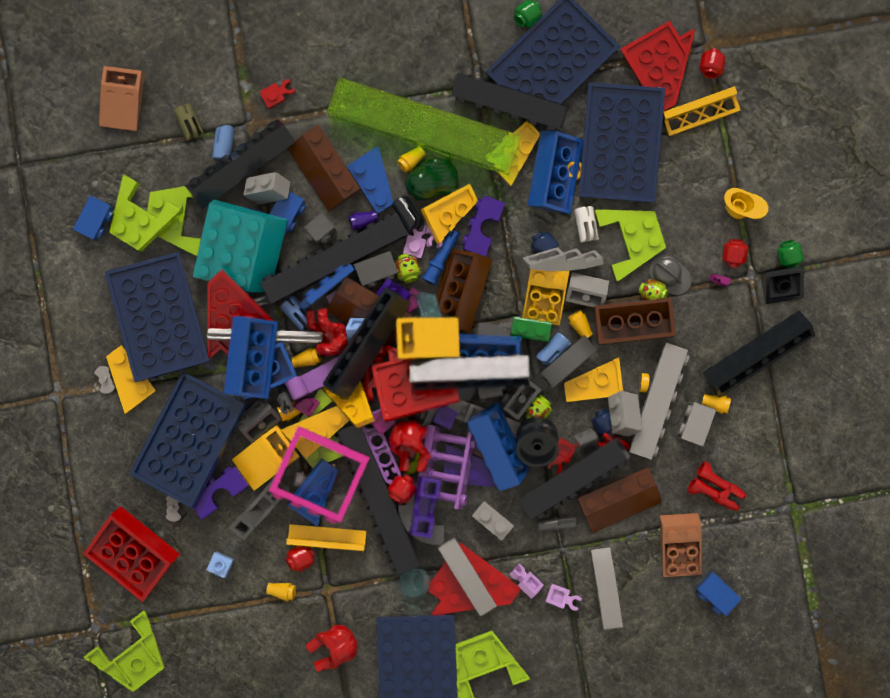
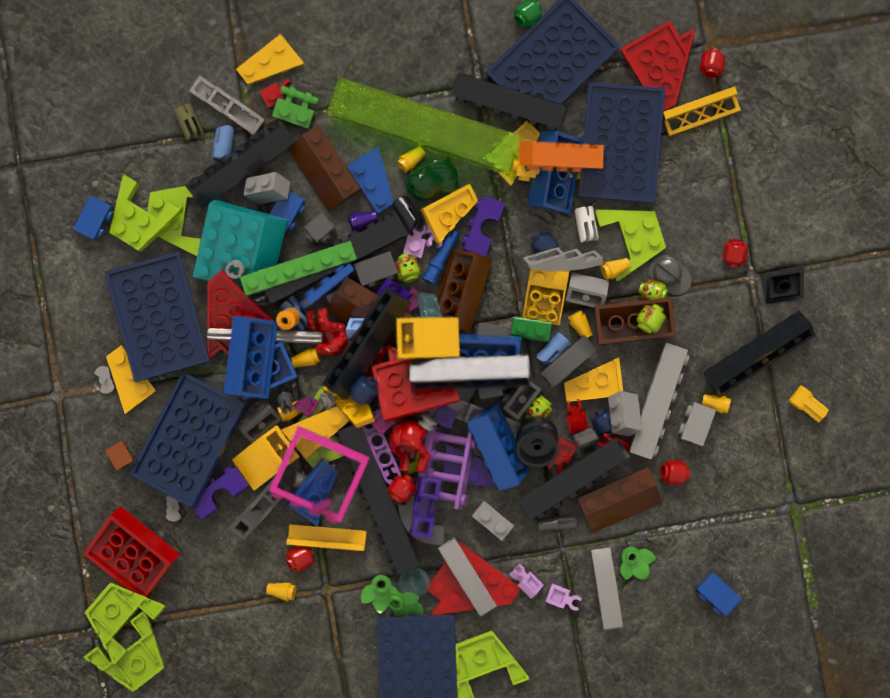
nougat slope [99,66,145,131] -> none
light blue brick [207,551,235,578] -> none
medium lavender beam [285,355,341,401] -> none
red hair [305,625,357,672] -> none
yellow tile [639,373,649,393] -> none
nougat slope [660,513,702,577] -> none
red piece [687,461,746,511] -> none
magenta tile [709,274,731,287] -> none
yellow piece [724,188,768,219] -> none
green head [777,240,804,269] -> none
none -> lime wing [85,583,166,665]
none -> dark orange panel [105,441,133,470]
none -> light grey slope [189,75,265,134]
none -> light grey bush [225,260,244,279]
none -> yellow wing [236,34,305,85]
none -> bright green plate [240,241,357,296]
none -> bright green plate [272,85,318,129]
none -> light orange brick [276,308,300,330]
none -> magenta tile [311,498,333,513]
none -> light grey plate [318,392,335,410]
none -> dark blue head [350,376,379,405]
none -> bright green plate [361,575,399,614]
none -> bright green plate [387,592,423,616]
none -> light grey bush [418,413,438,431]
none -> yellow brick [511,156,540,181]
none -> orange wedge [519,142,604,172]
none -> red plate [566,399,588,434]
none -> yellow cone [601,258,631,280]
none -> bright green plate [620,546,656,580]
none -> lime head [637,304,666,334]
none -> red head [660,460,690,486]
none -> yellow piece [788,385,829,423]

